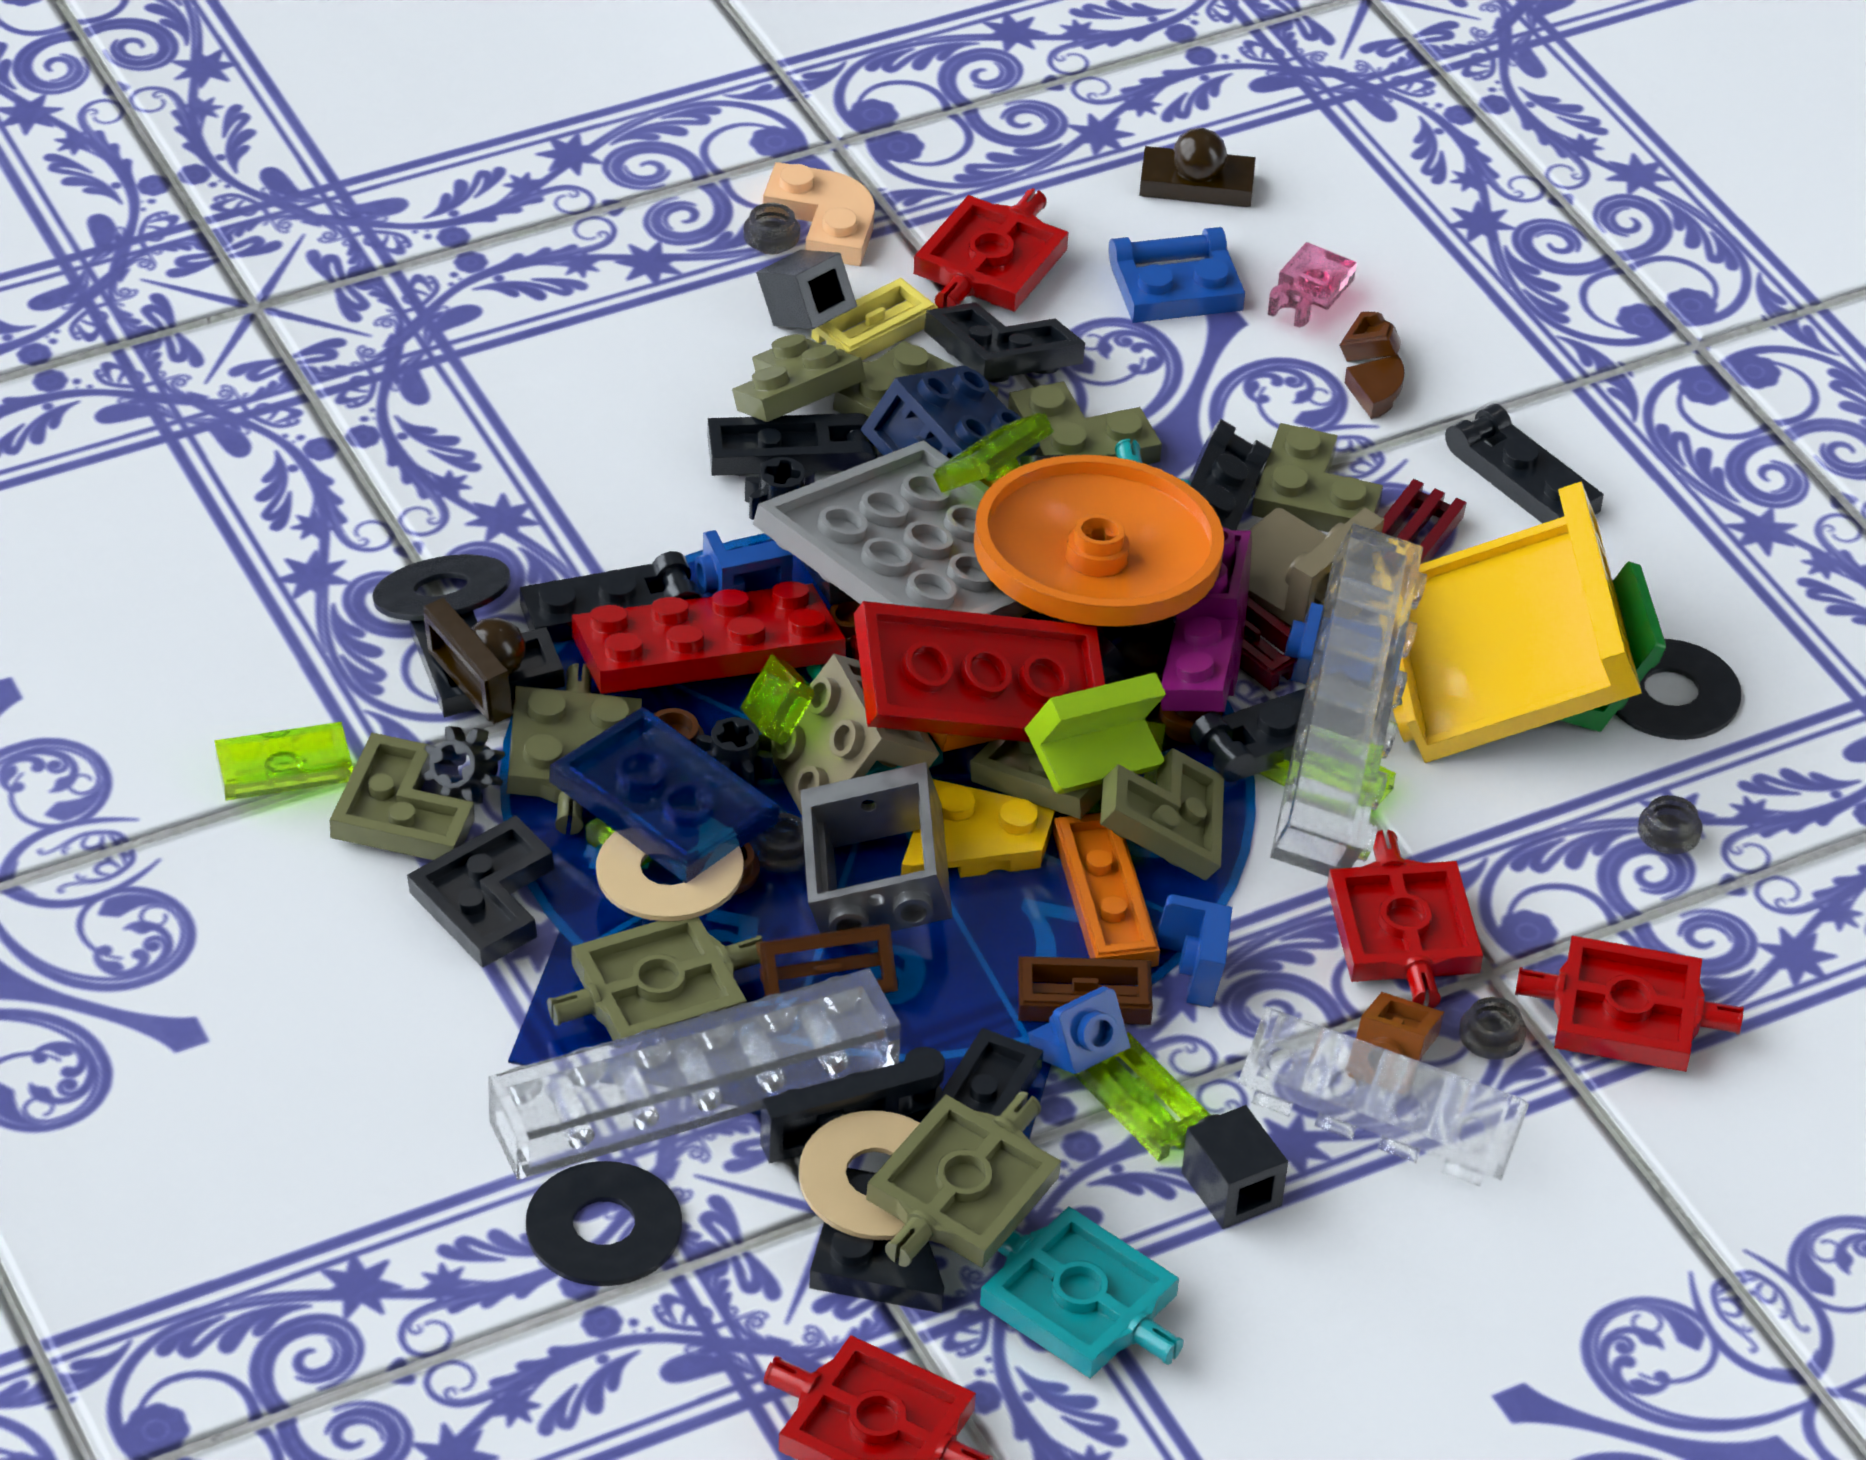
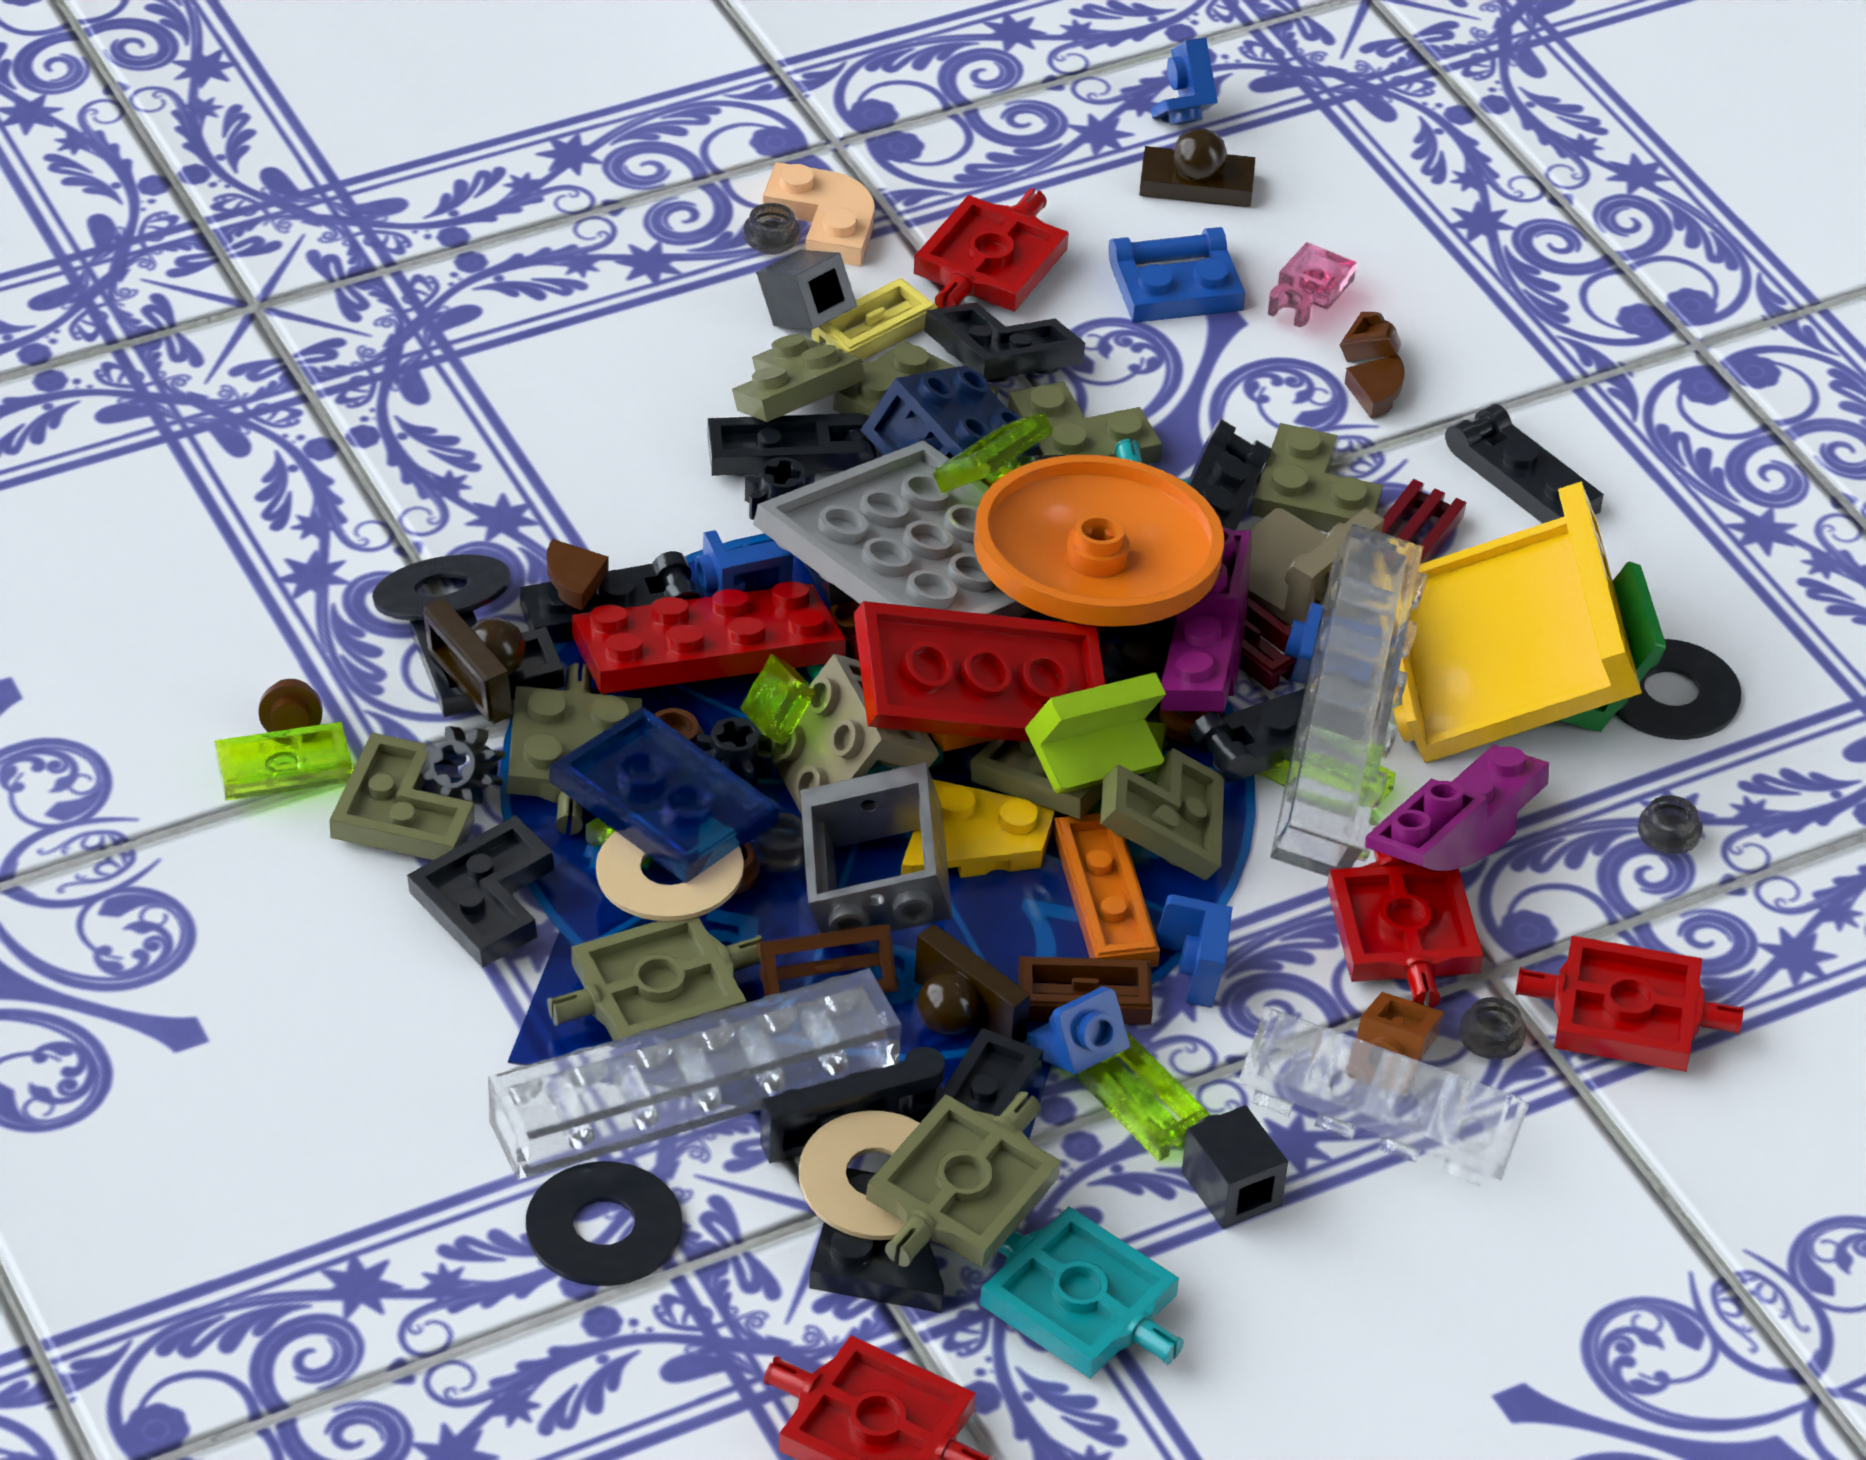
none -> reddish brown plate [258,679,323,741]
none -> reddish brown tile [546,539,609,610]
none -> dark brown tile [914,924,1030,1043]
none -> blue bracket [1150,37,1218,125]
none -> magenta slope [1365,744,1549,871]

